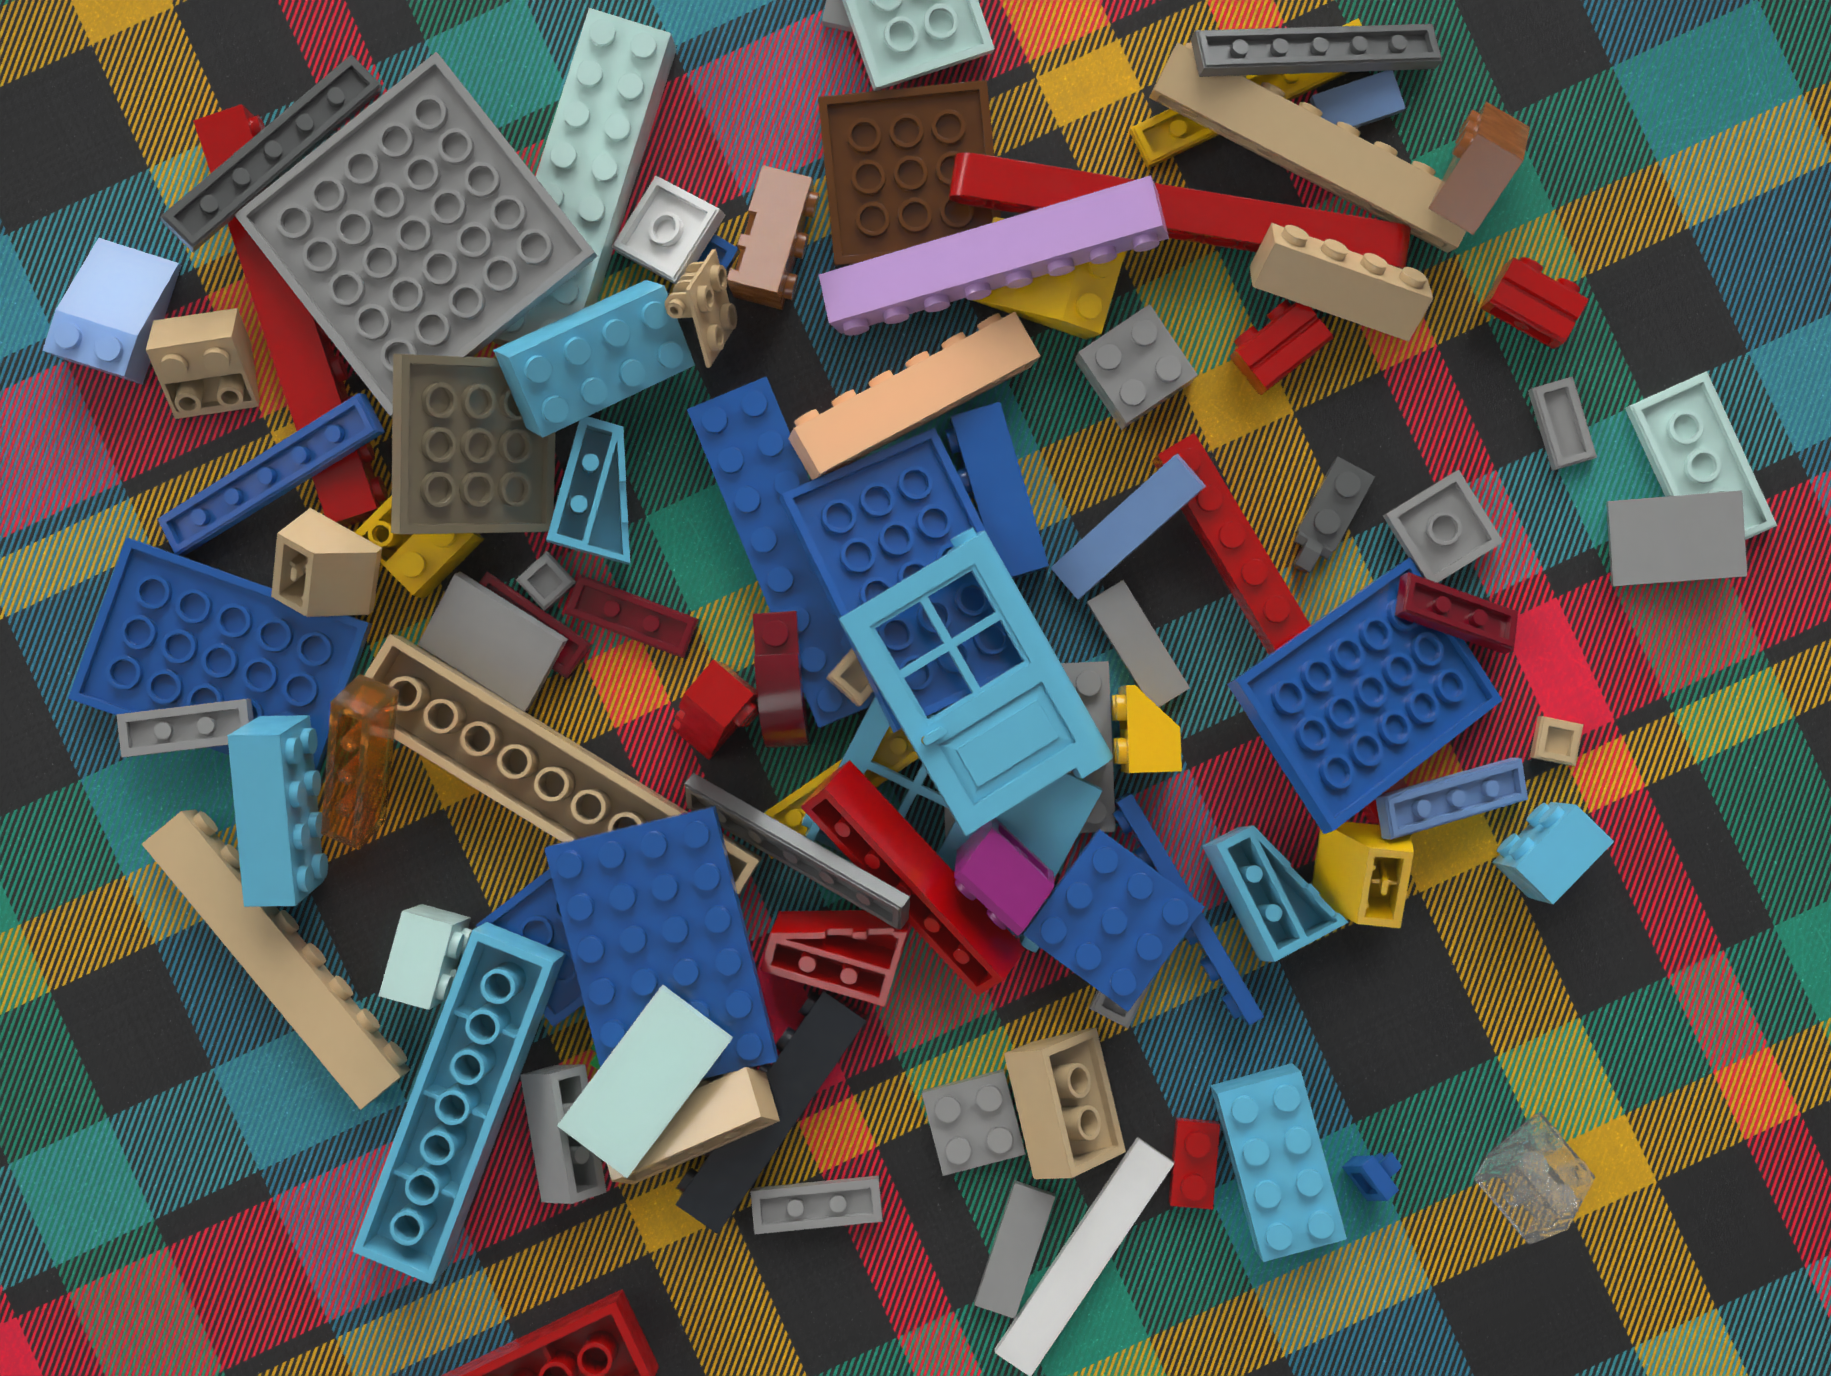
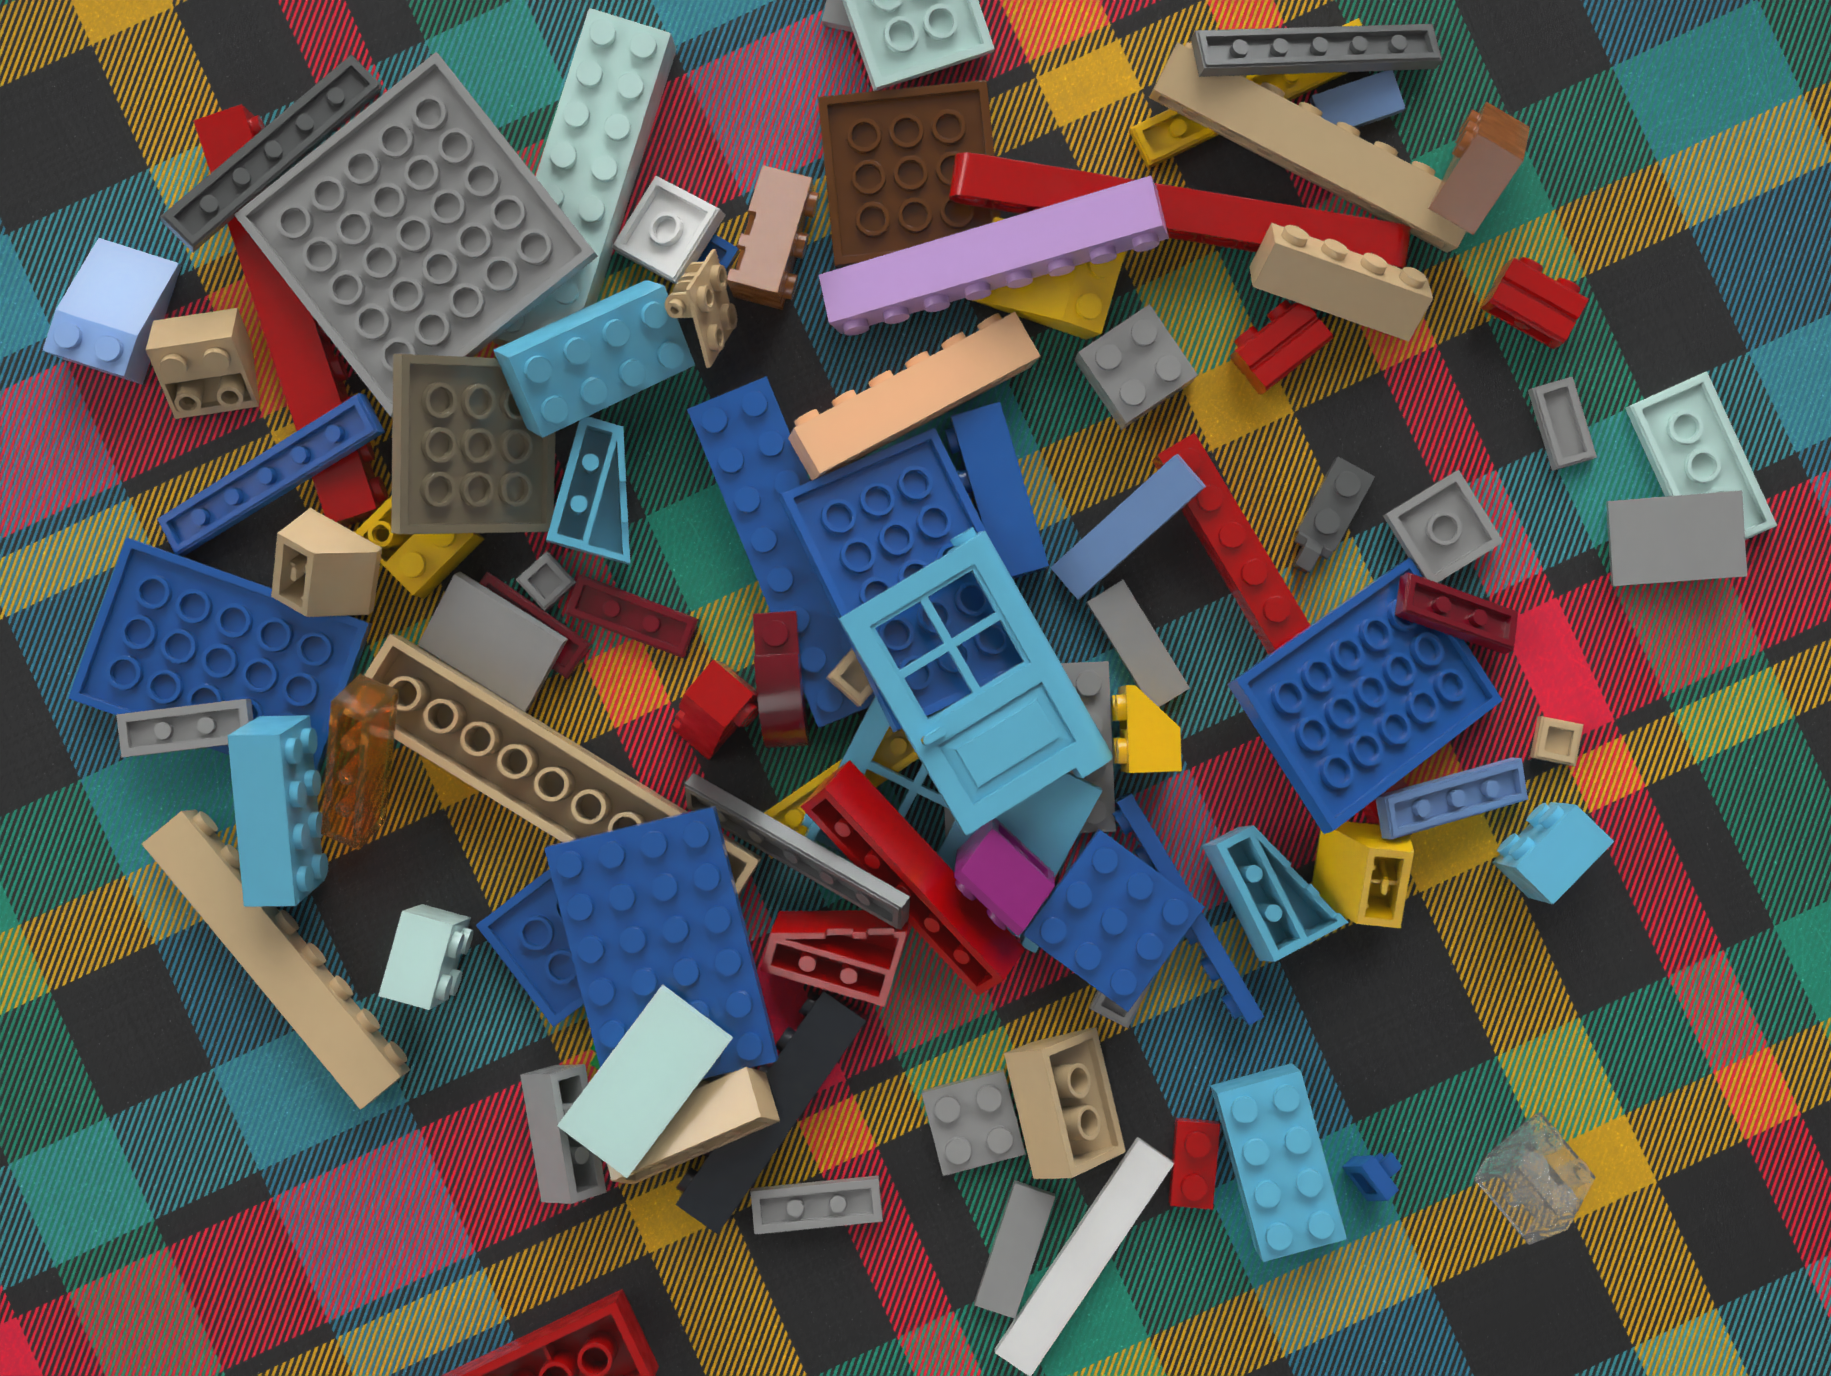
medium azure brick [352,922,566,1284] -> none

